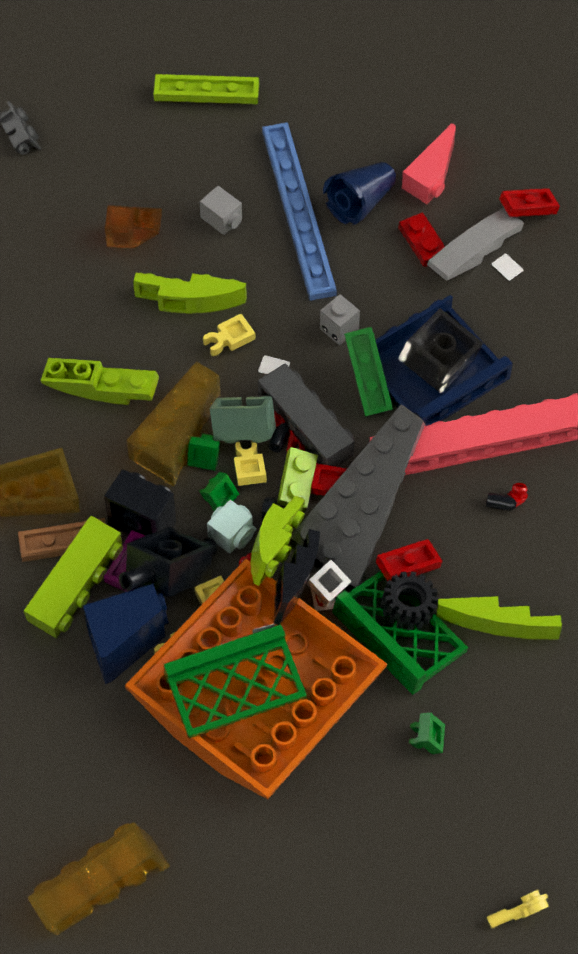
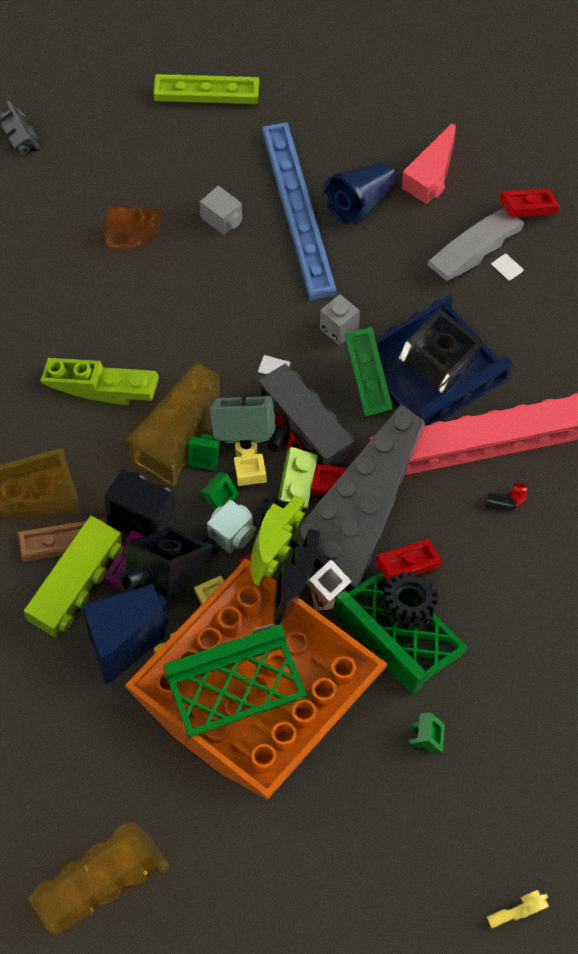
lime slope [133,272,247,313] -> none
light yellow plate [203,314,256,356] -> none
red plate [399,212,445,267] -> none
lime slope [436,596,562,640] -> none

